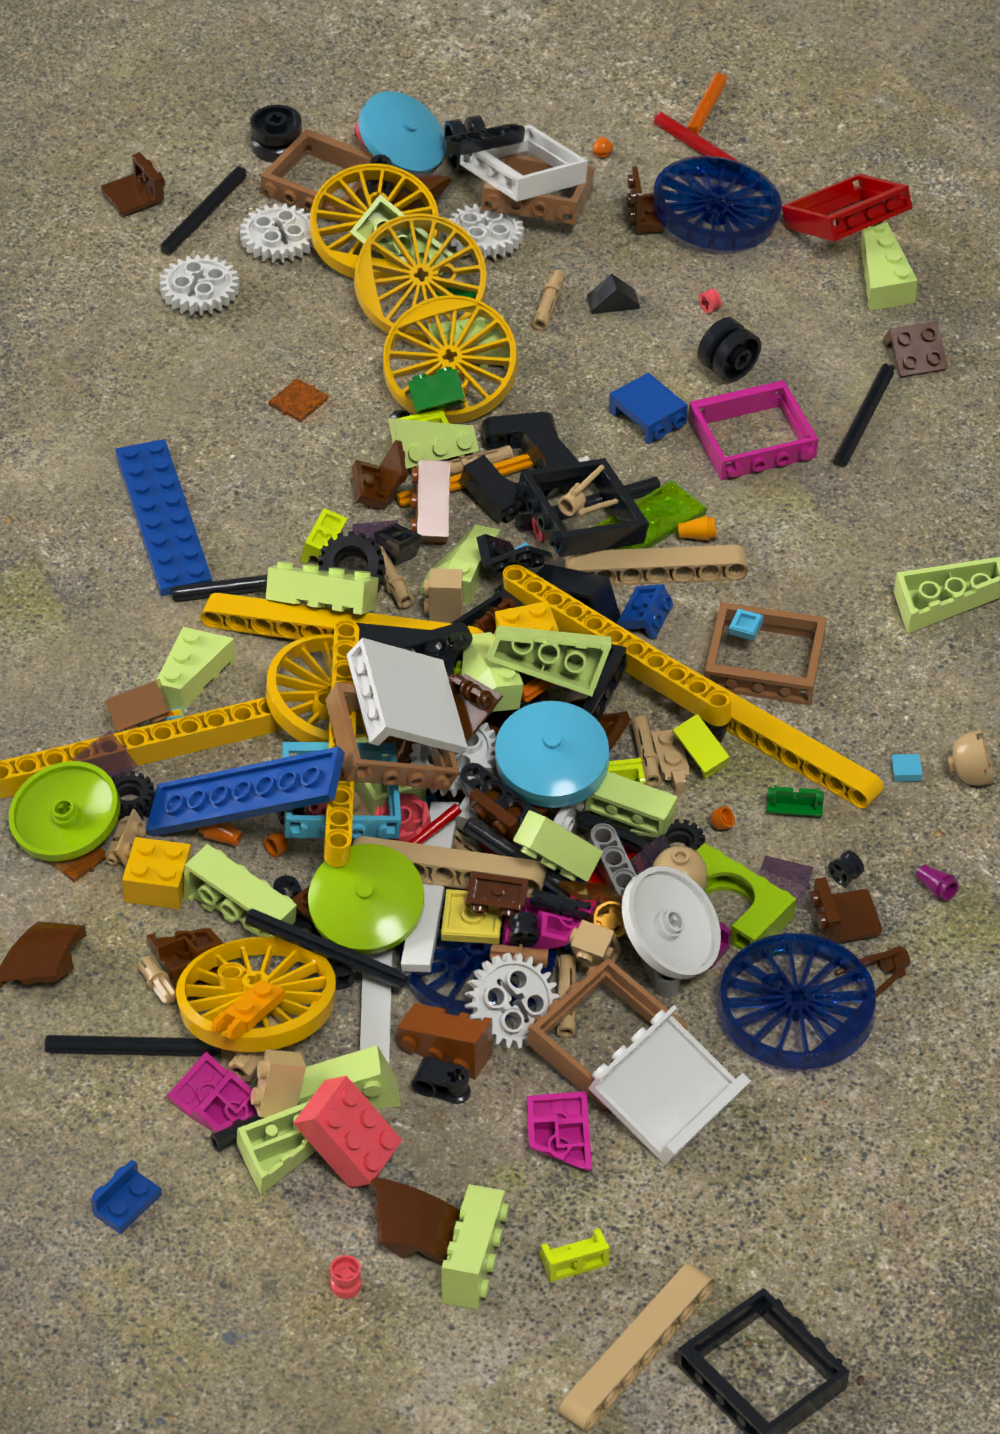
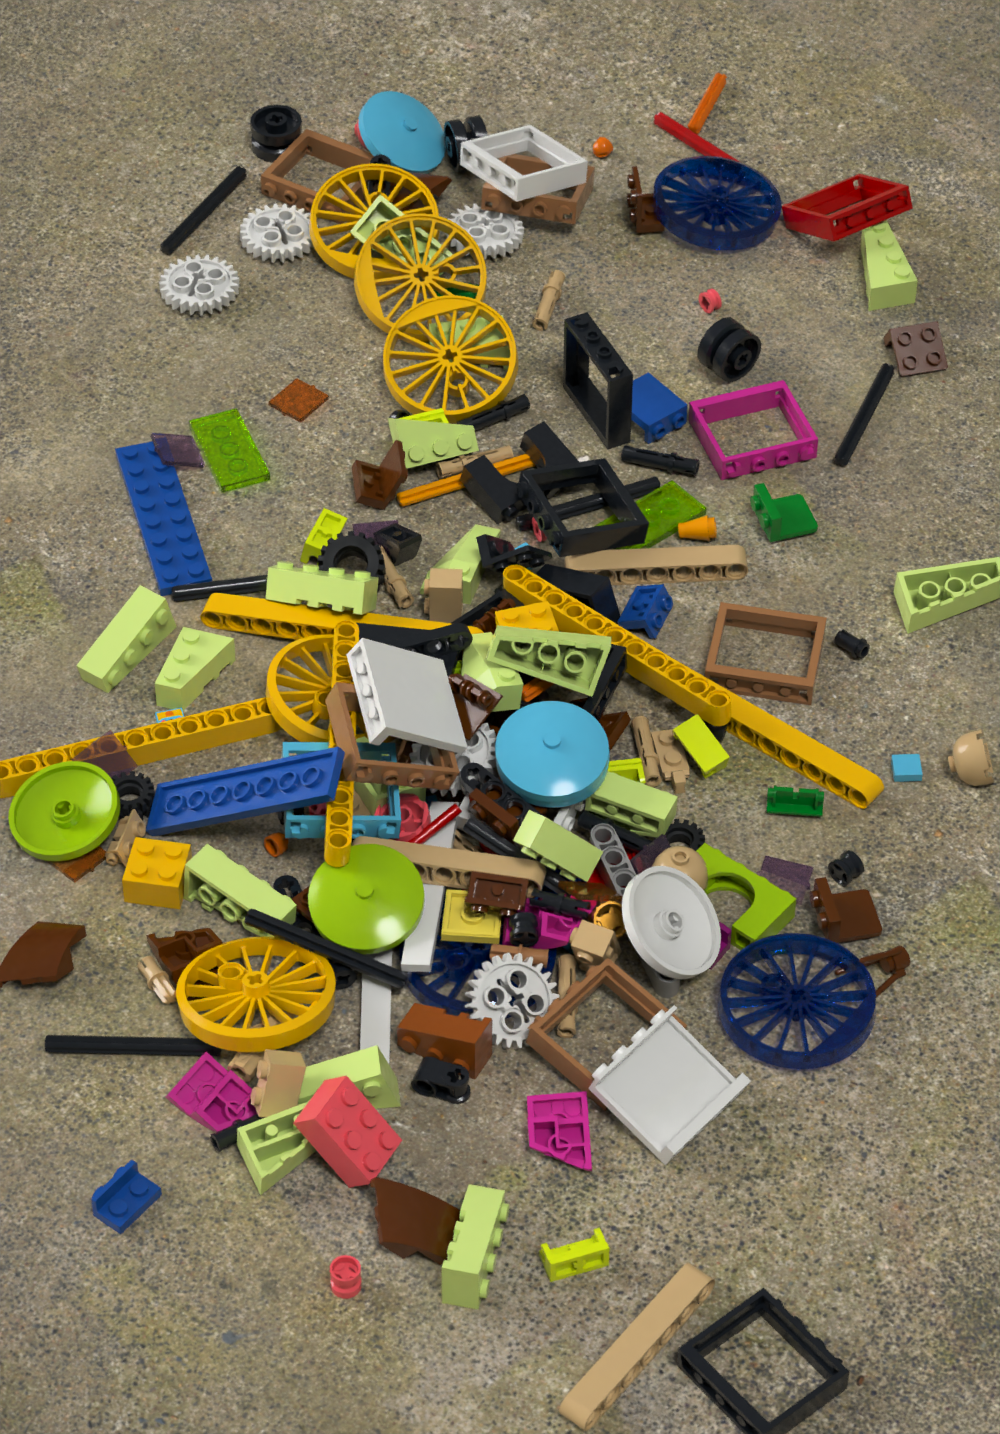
reddish brown bracket [101,152,165,215] -> none
medium nougat brick [105,679,171,731] -> none
orange cone [199,822,243,847] -> none
light orange hinge [211,979,285,1041] -> none
green brick [408,367,466,414] -> none
wedge [411,460,450,544] -> none
black beam [445,124,525,156] -> none
black beam [481,412,558,450] -> none
tan plant [558,465,618,518] -> none
black slope [587,273,640,314] -> none
orange hinge [710,806,735,830] -> none
medium azure tile [729,608,764,641] -> none
magenta cone [916,864,959,901] -> none
none -> yellowish green wedge [76,585,177,693]
none -> clear purple piece [150,433,205,468]
none -> clear neon green tile [189,408,270,493]
none -> black pin [456,394,530,431]
none -> black window [563,312,633,450]
none -> black pin [621,445,700,476]
none -> green bracket [750,483,818,542]
none -> black pin [834,629,870,659]

